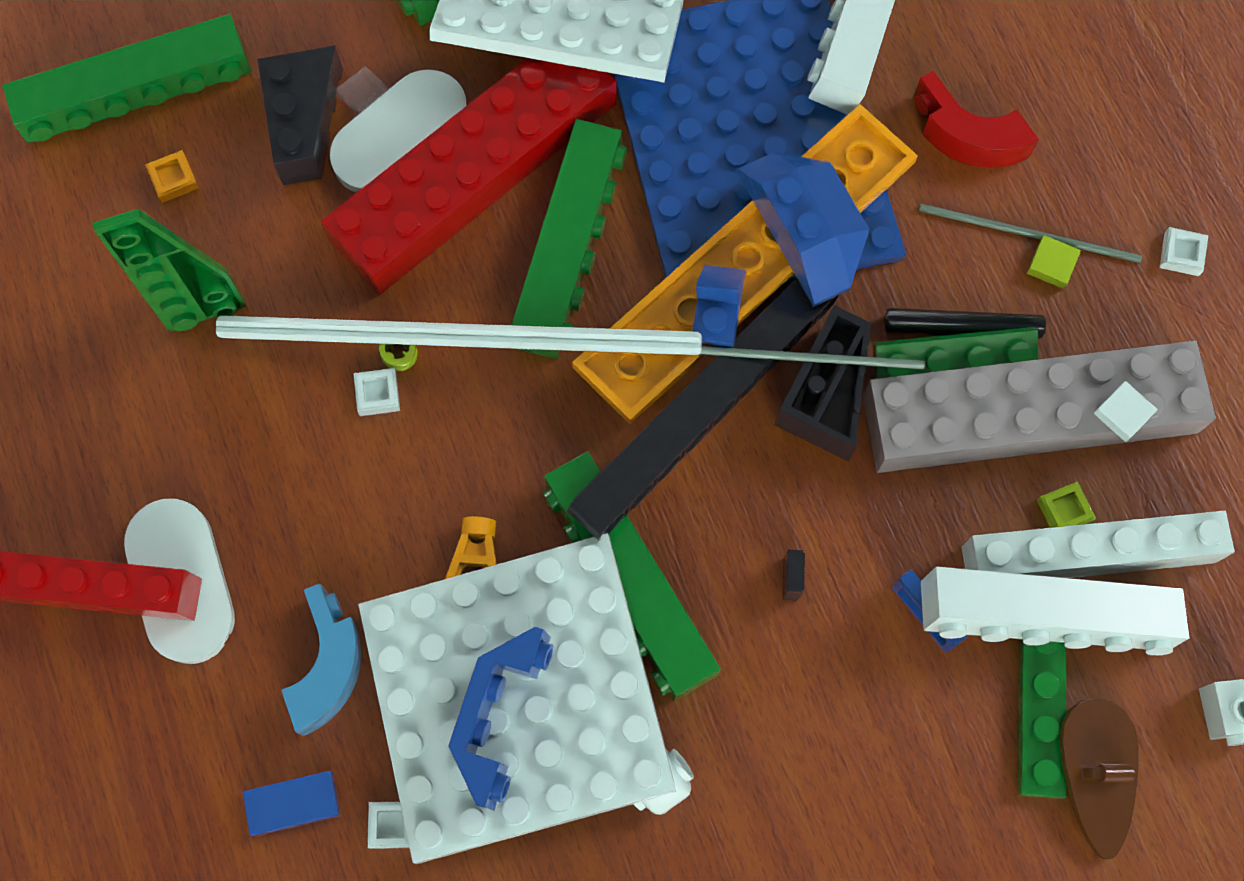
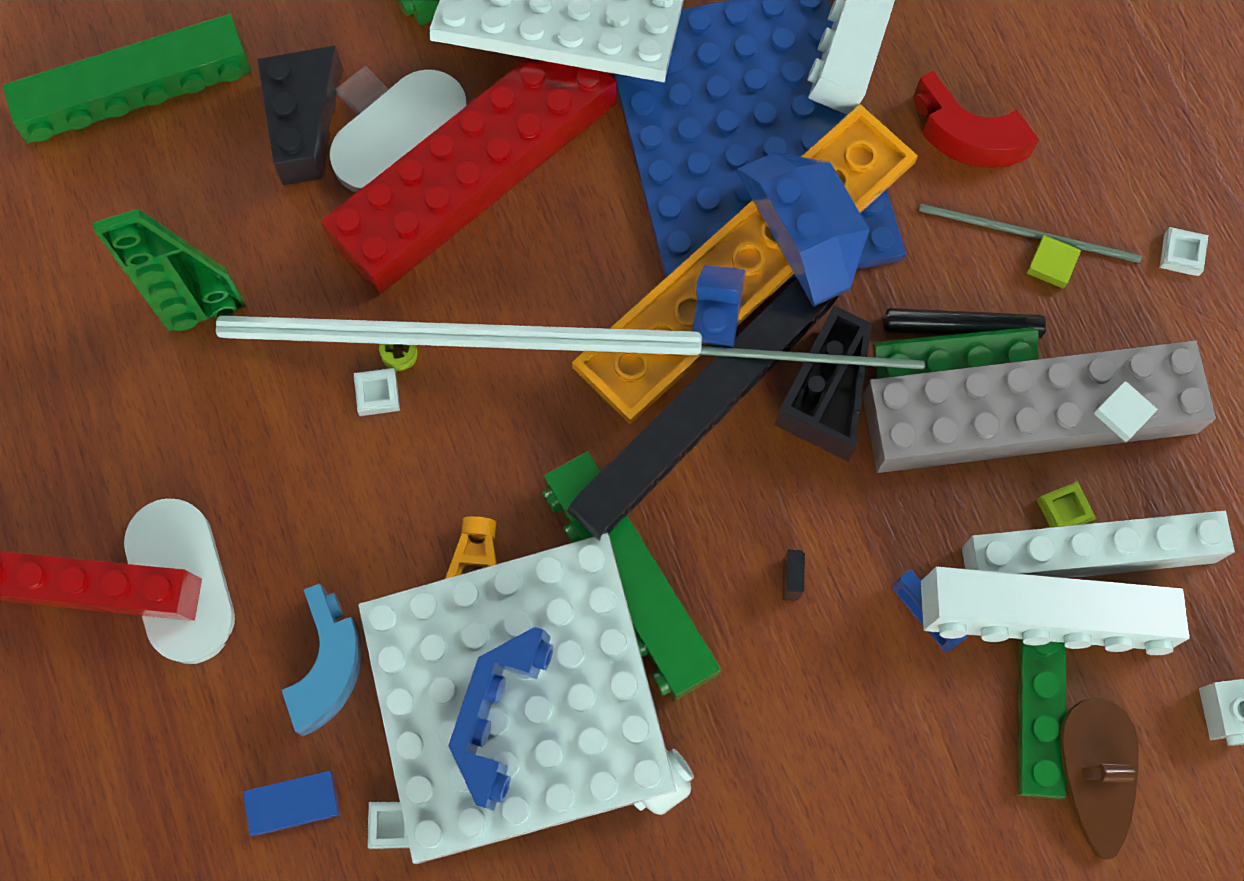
light orange tile [145,150,199,203] -> none
green brick [512,119,627,360] -> none

